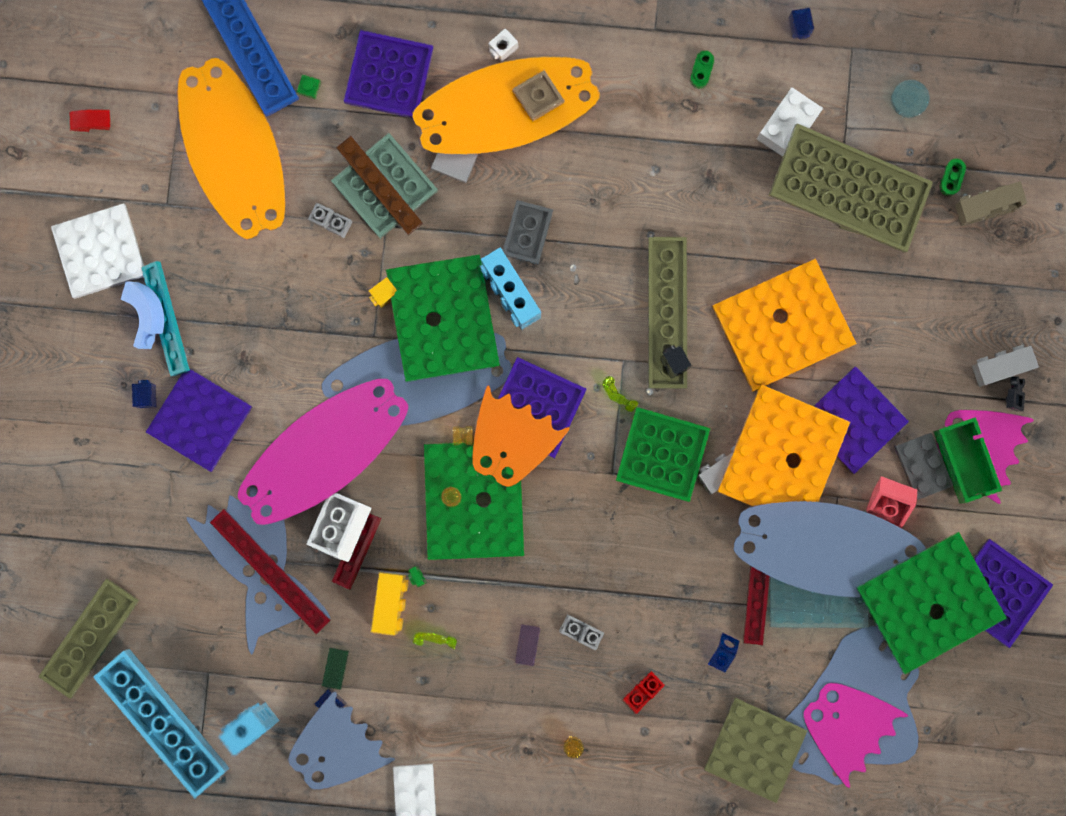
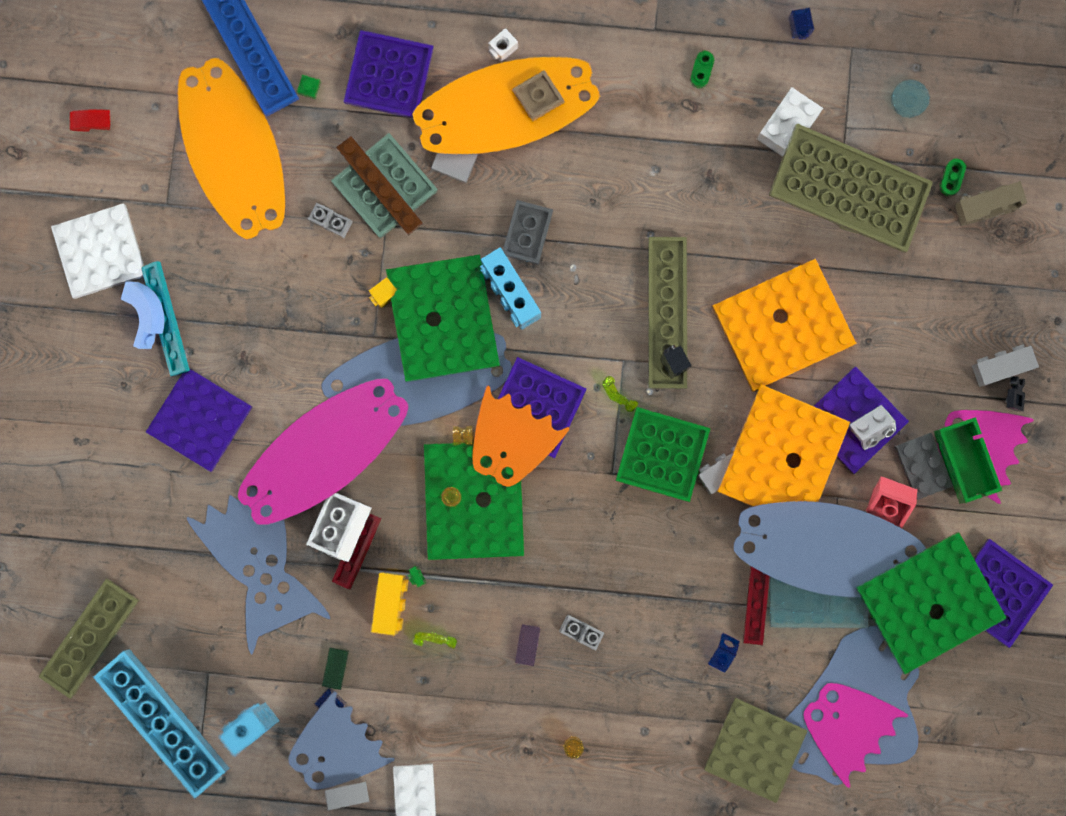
clear blue brick [132,380,157,409] -> none
dark red plate [210,509,331,634] -> none
red slope [622,671,665,714] -> none
none -> light grey slope [325,782,369,810]
none -> light grey bracket [849,405,896,450]

